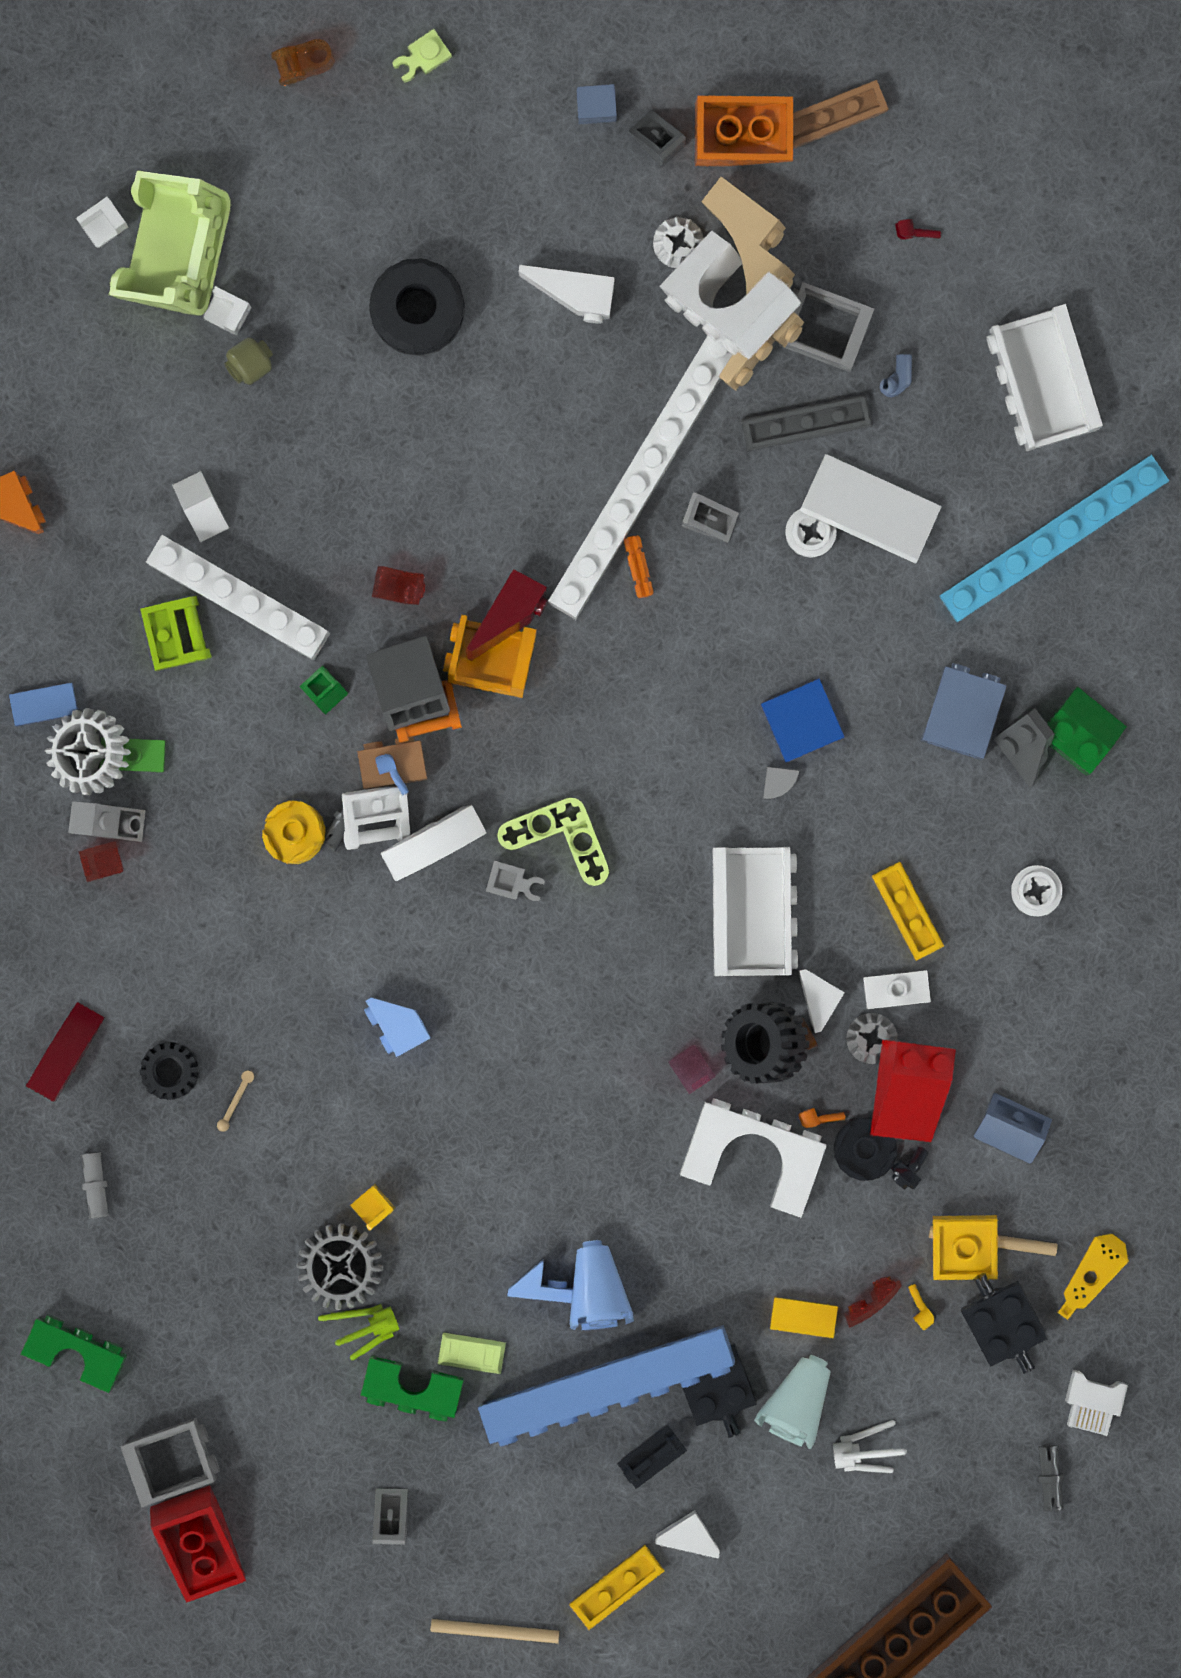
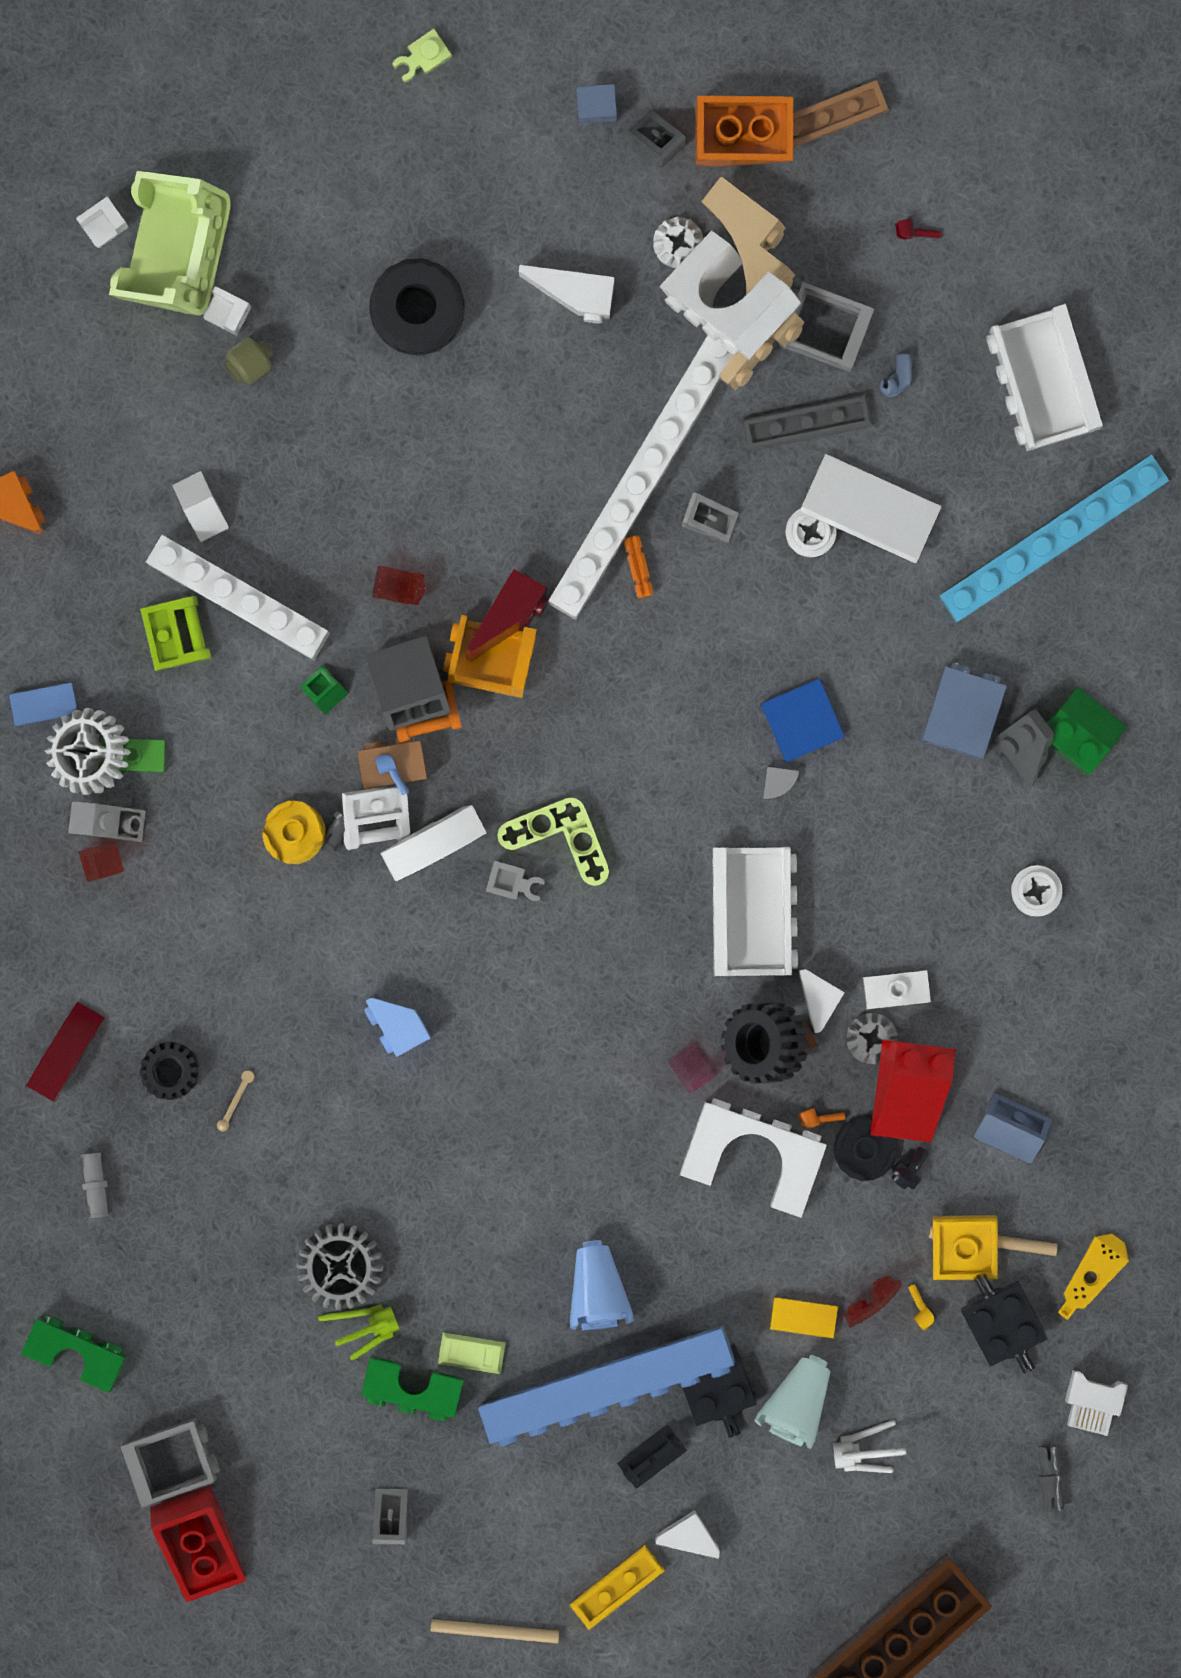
clear orange piece [271,39,335,86] -> none
yellow panel [350,1184,395,1231] -> none
light blue slope [508,1259,573,1303] -> none
yellow tile [871,861,944,961] -> none

